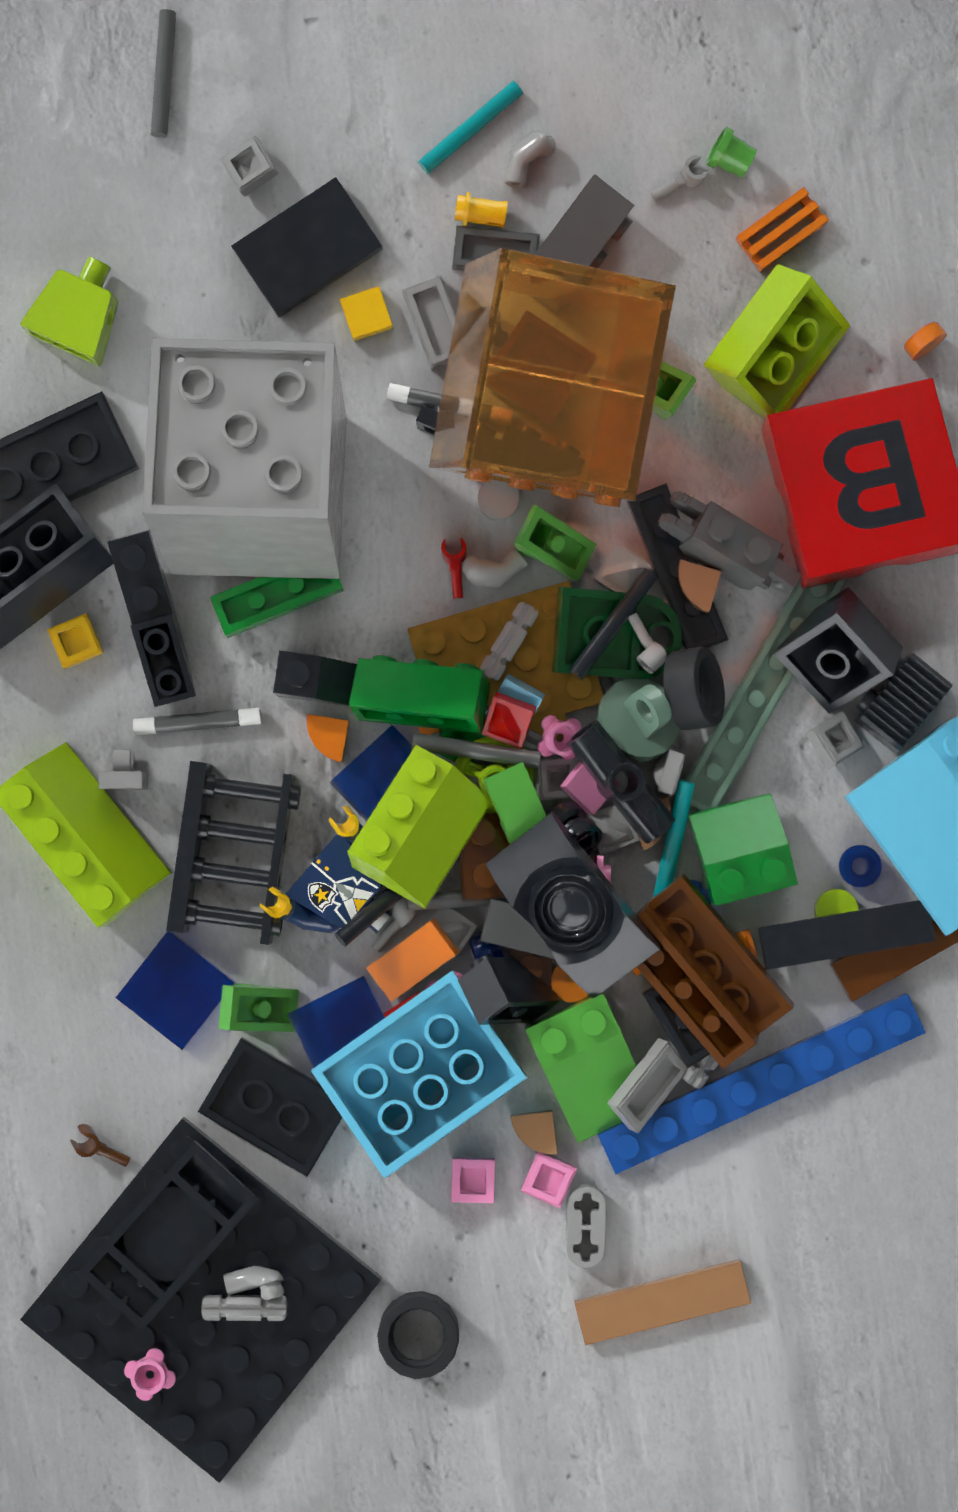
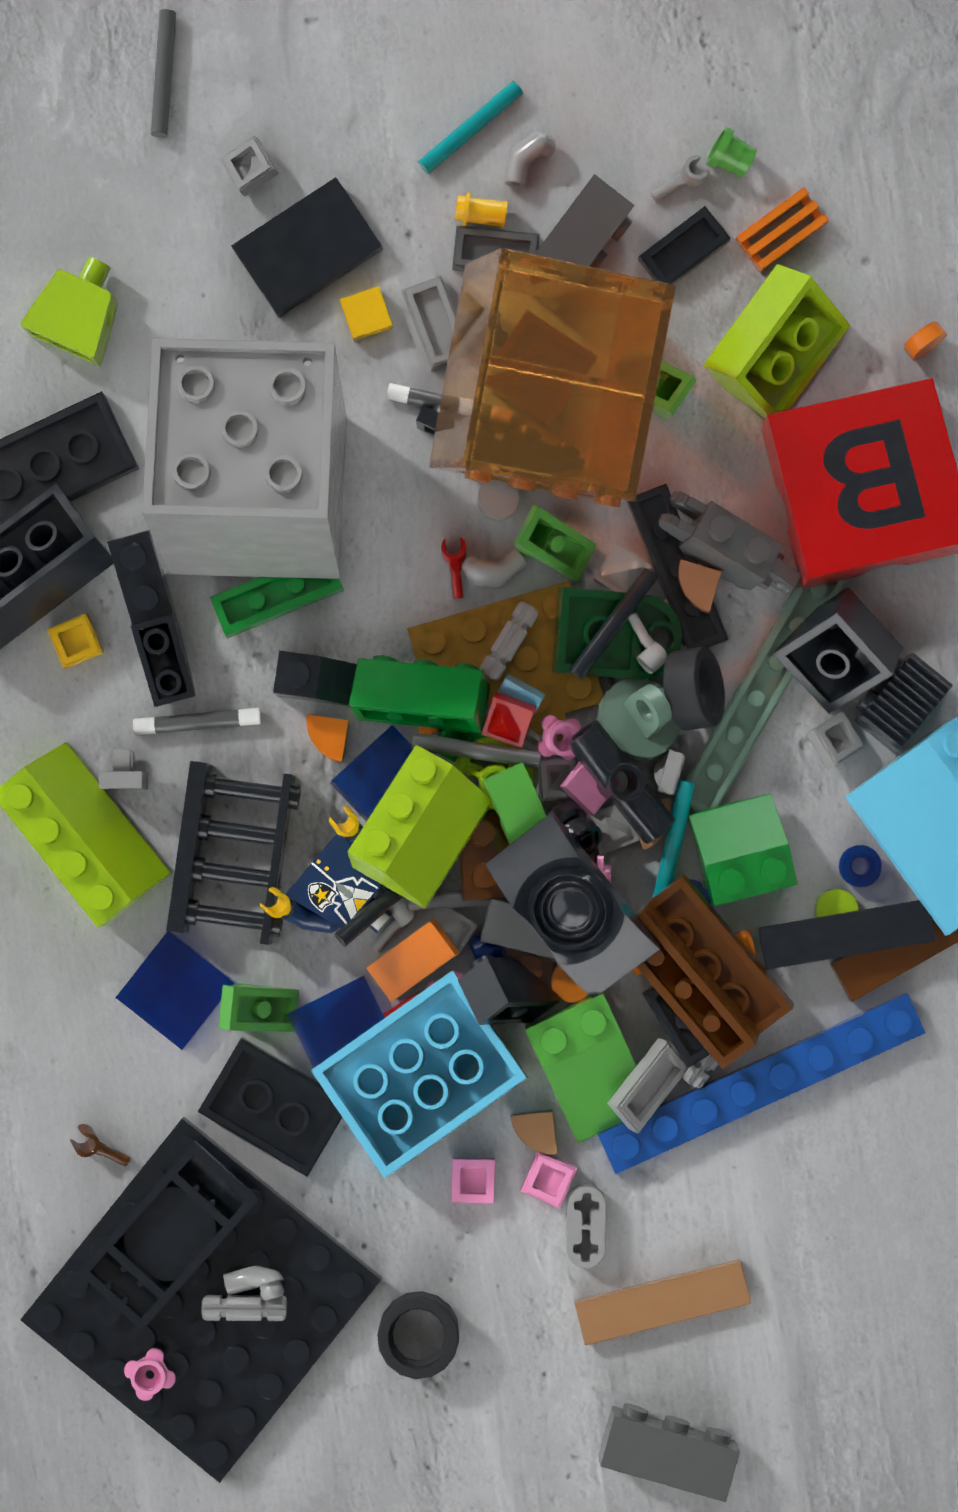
none -> dark grey brick [598,1403,740,1502]
none -> black tile [638,206,731,293]

